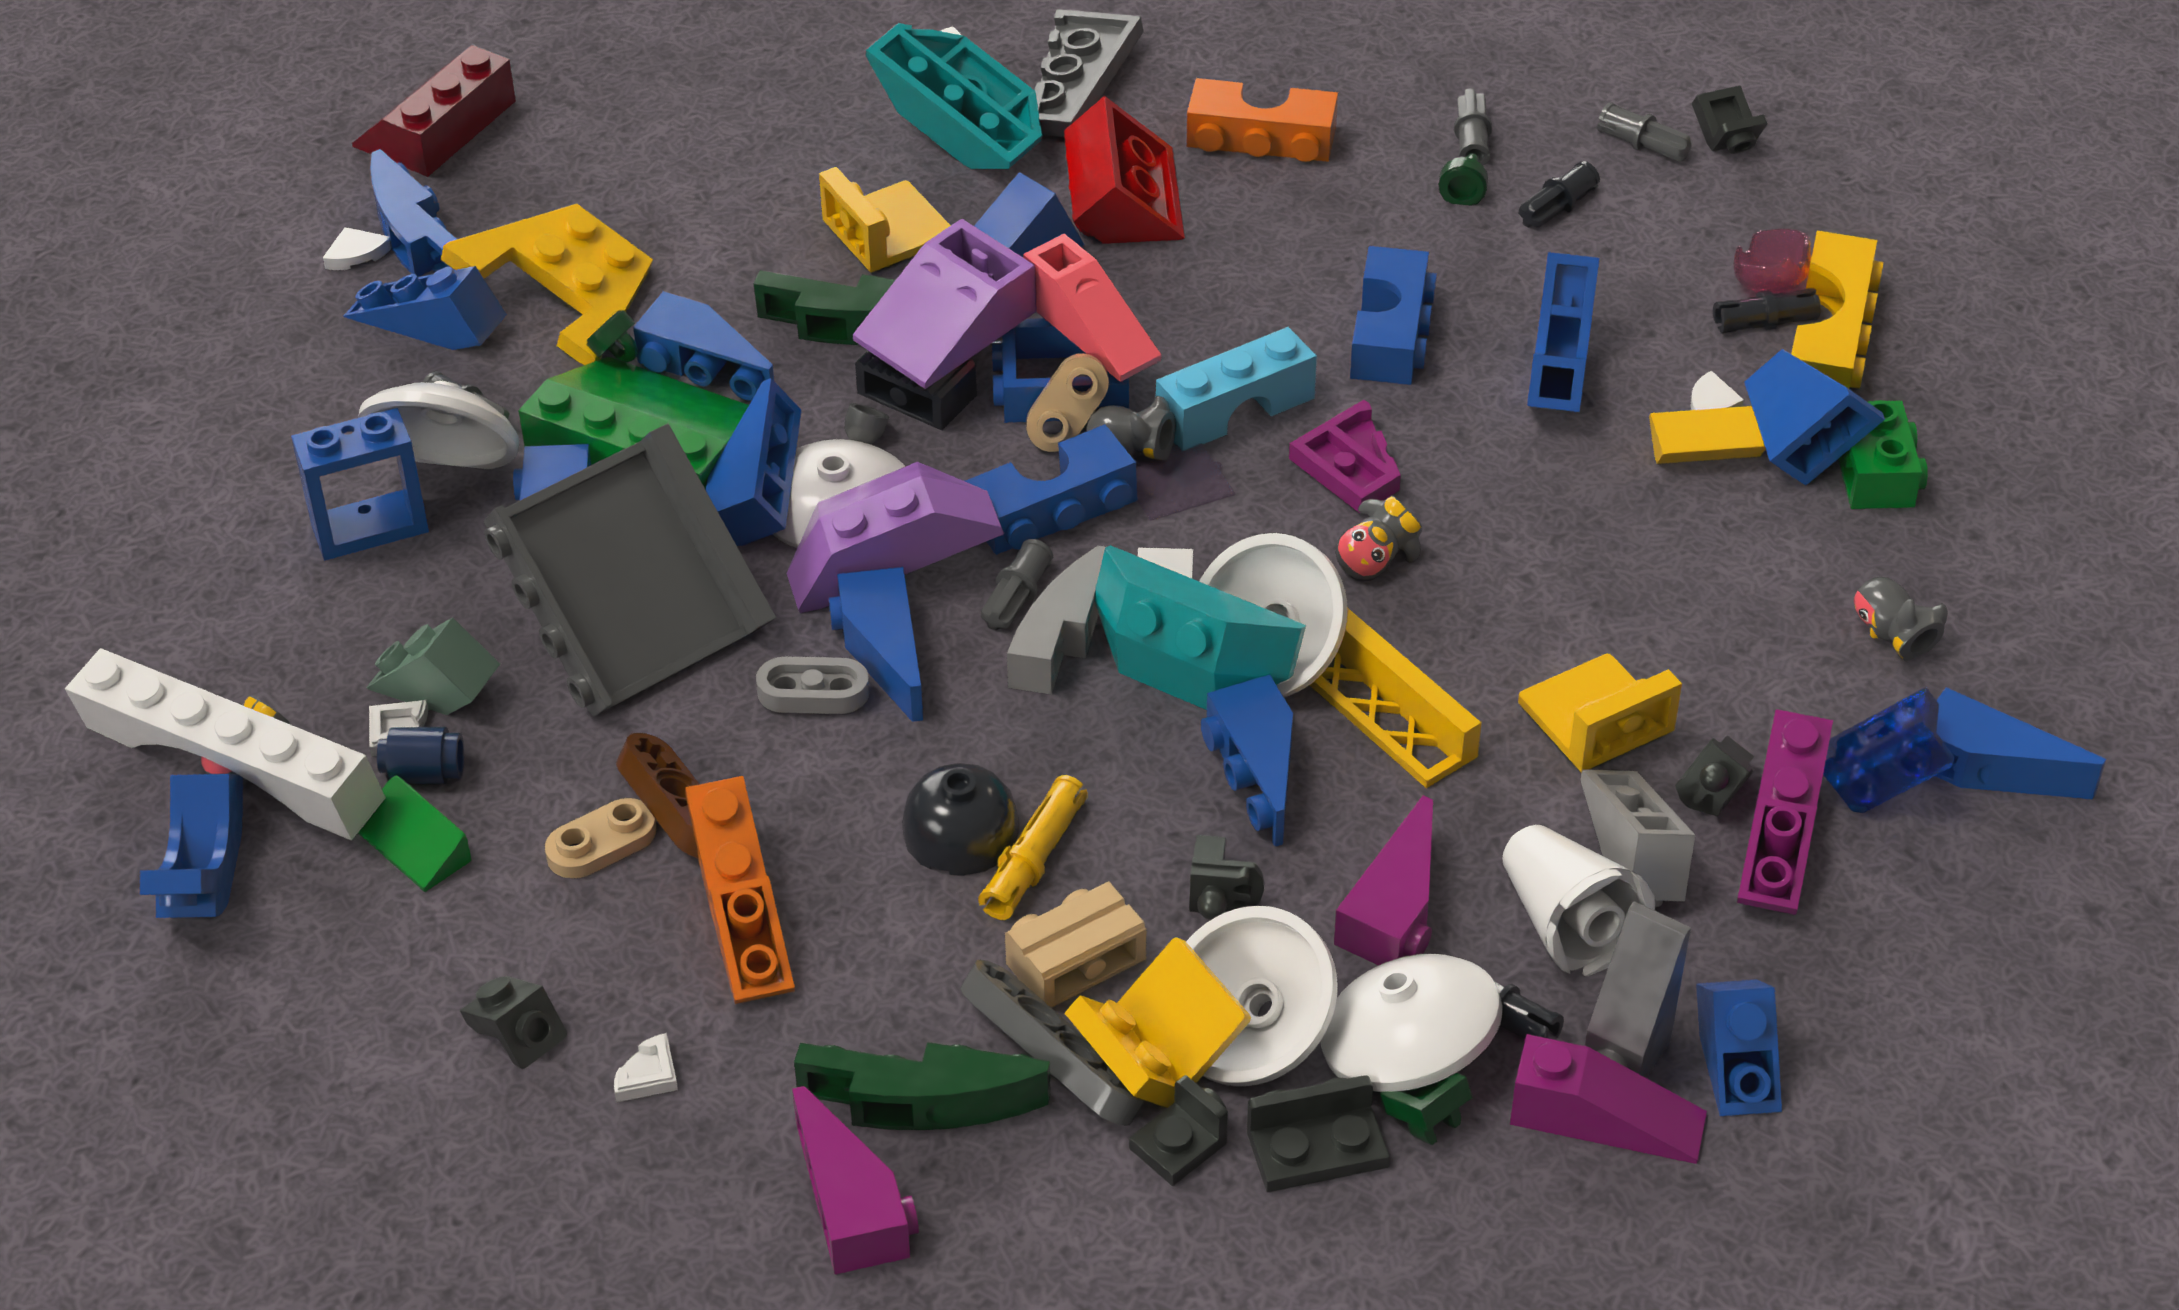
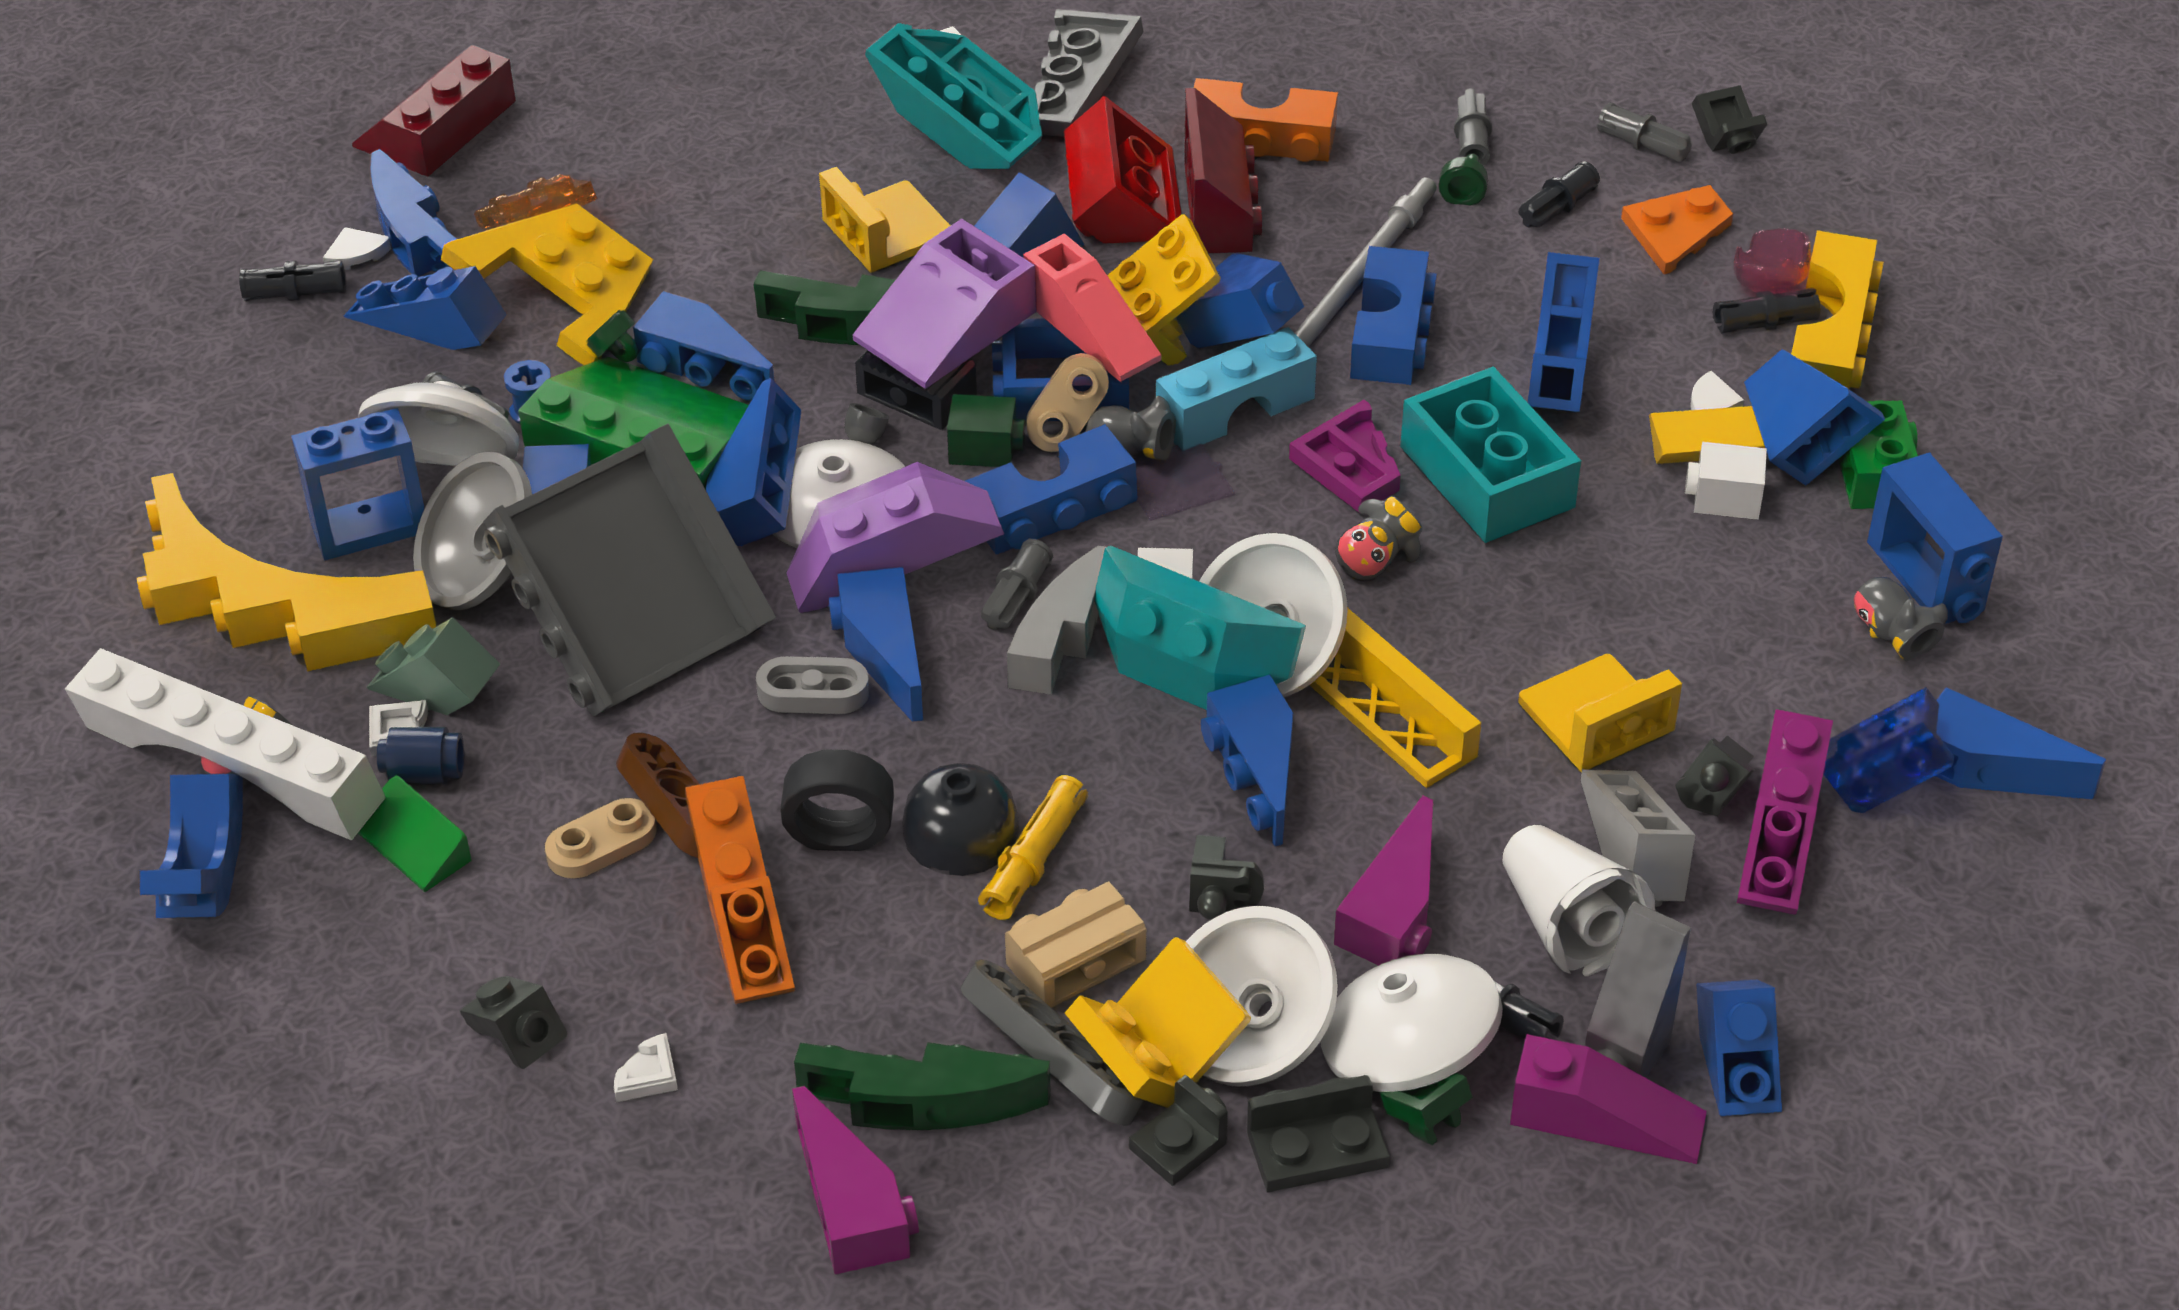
none -> yellow arch [137,473,437,671]
none -> black pin [239,260,346,301]
none -> light grey dish [413,451,532,610]
none -> clear orange plate [474,174,597,229]
none -> blue bush [504,360,551,423]
none -> black tyre [780,749,894,851]
none -> dark green brick [947,394,1026,467]
none -> yellow bracket [1107,214,1220,366]
none -> blue slope [1176,253,1305,348]
none -> dark red slope [1184,88,1262,253]
none -> light grey bar [1295,178,1437,347]
none -> teal brick [1400,366,1581,543]
none -> orange wing [1621,185,1733,275]
none -> white brick [1685,442,1767,520]
none -> blue window [1867,452,2003,624]

